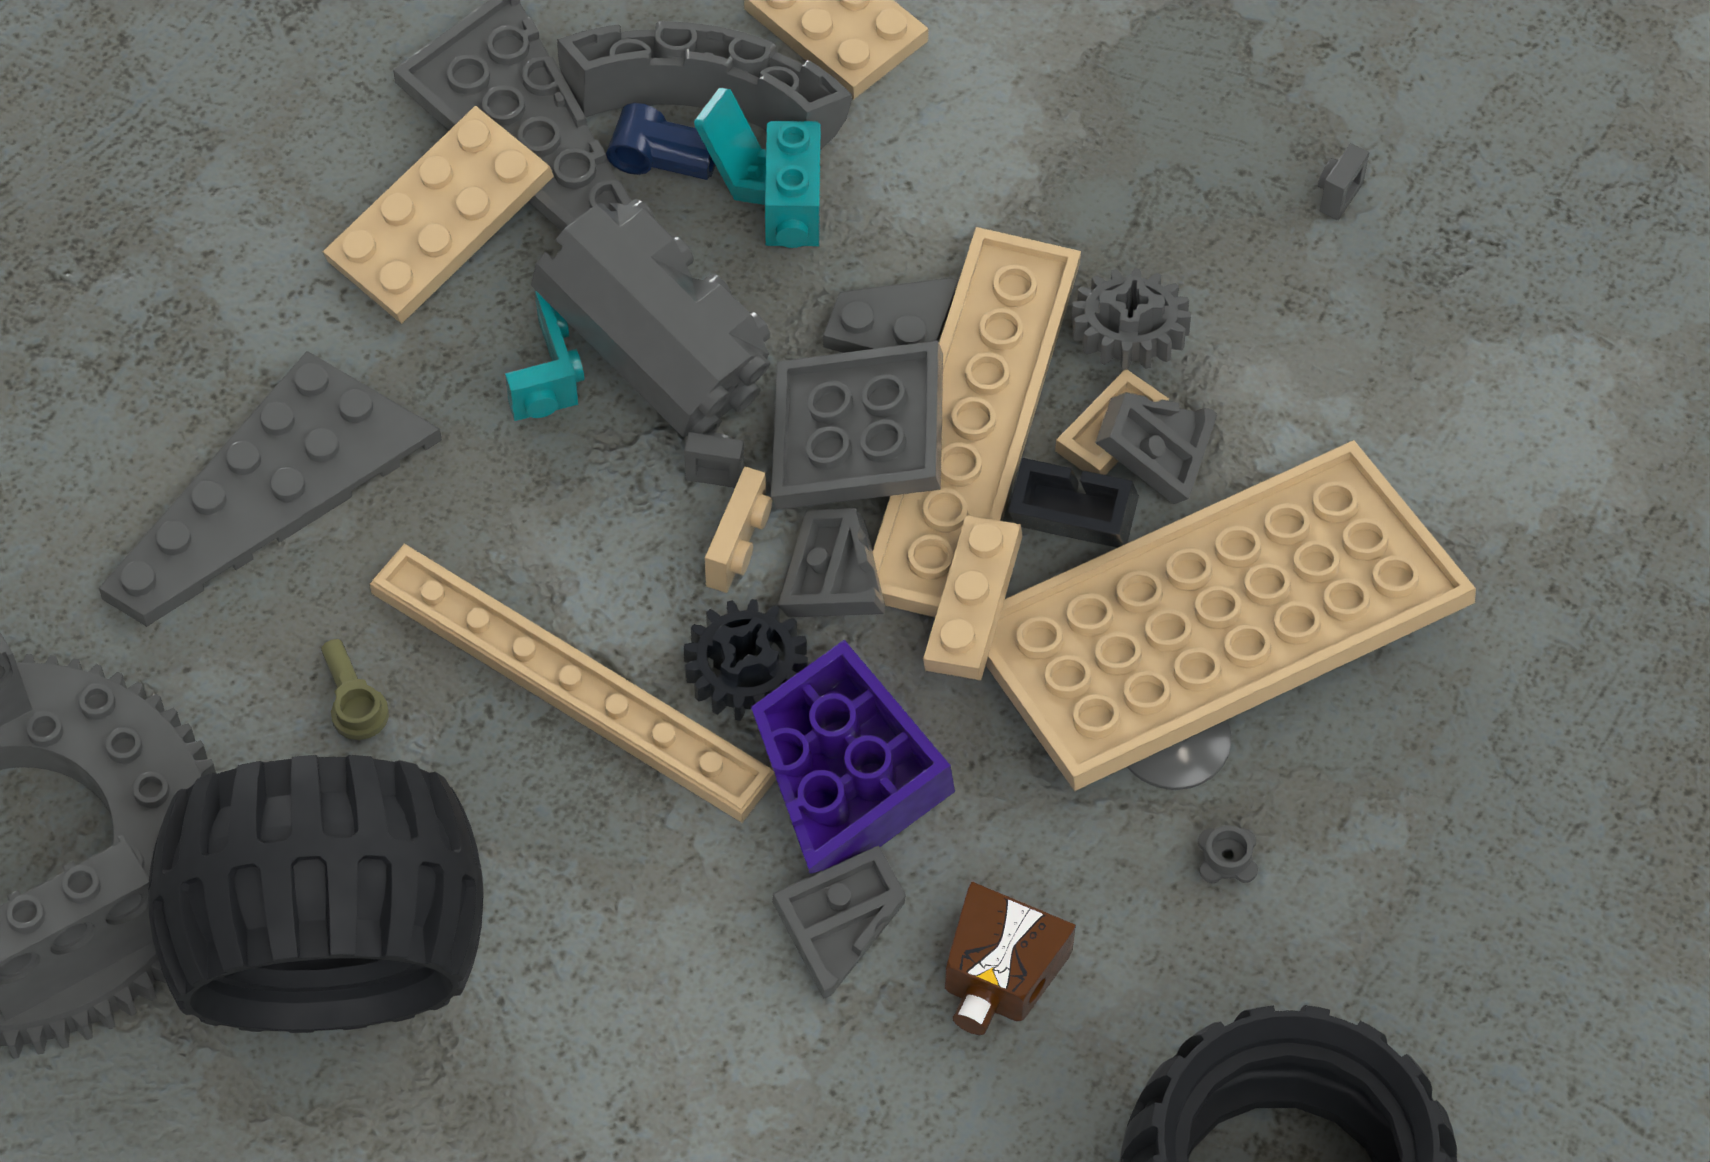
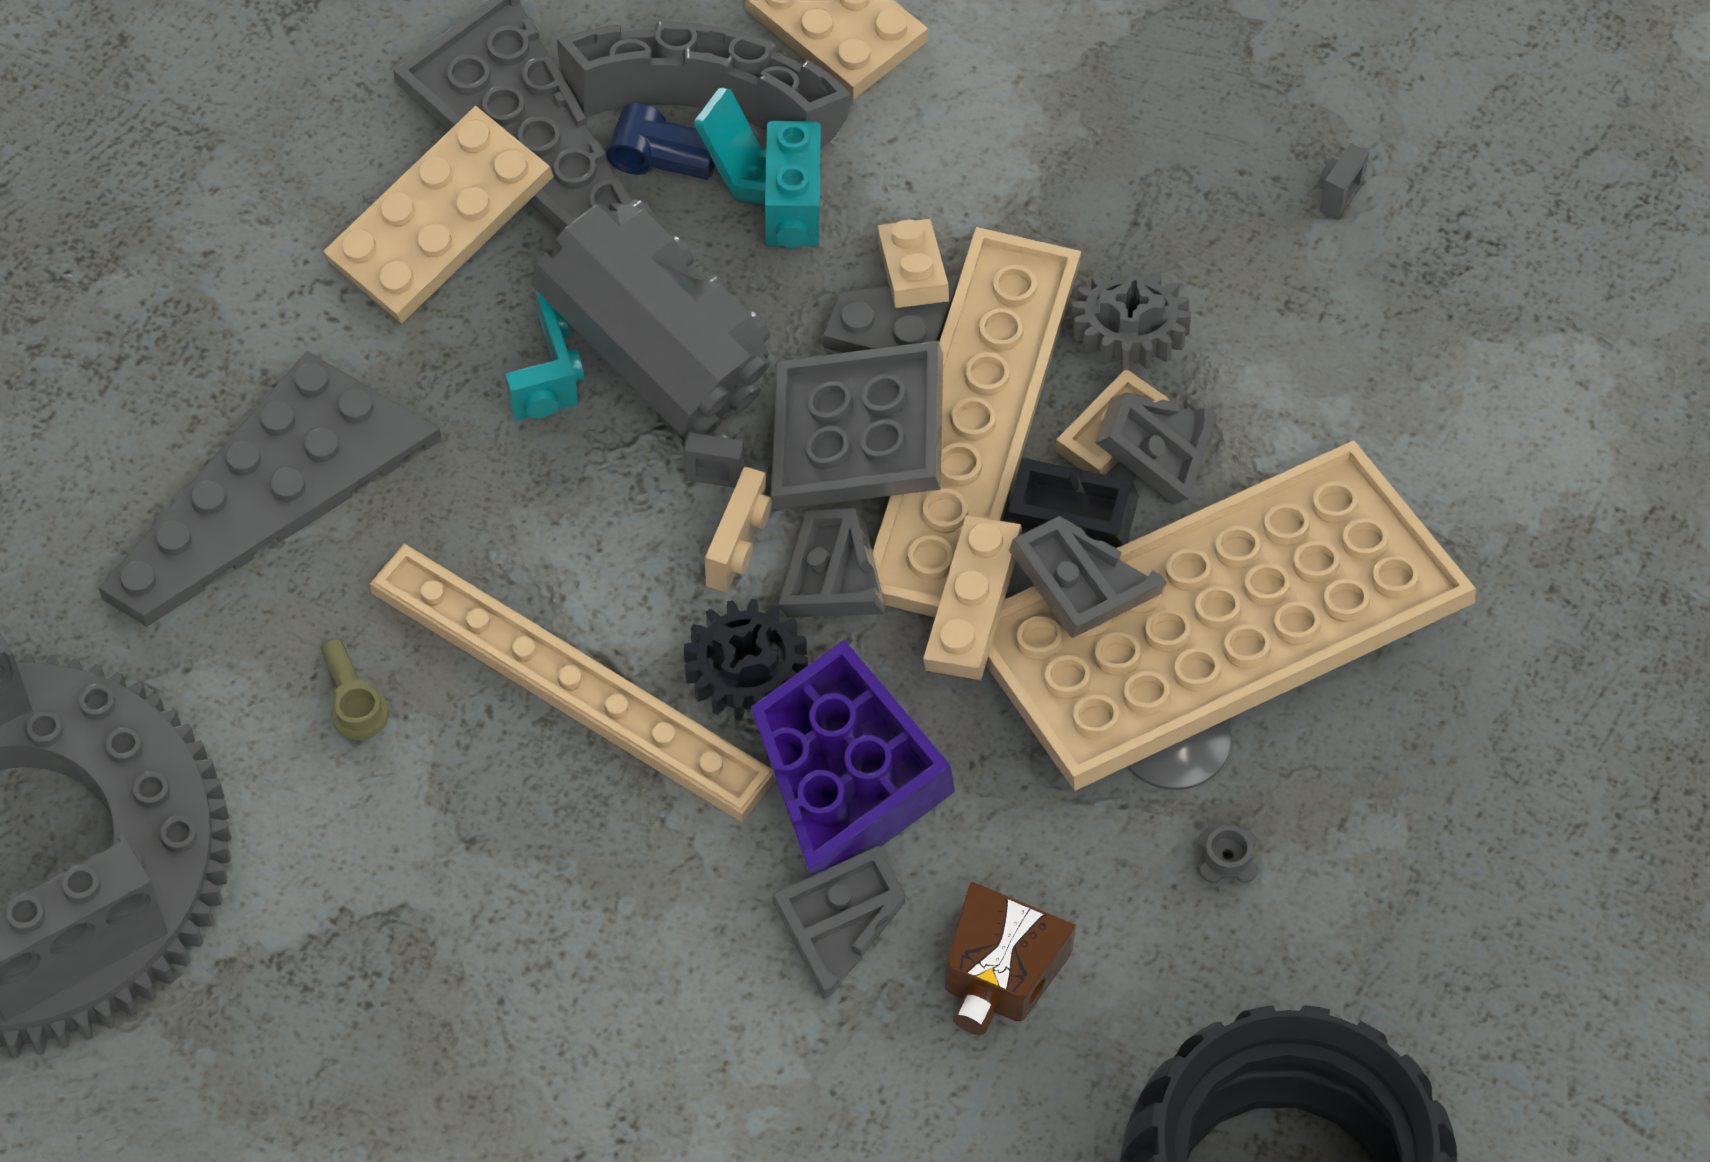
black tyre [148,755,484,1033] -> none
none -> tan plate [877,219,949,308]
none -> dark grey wing [1009,516,1166,638]

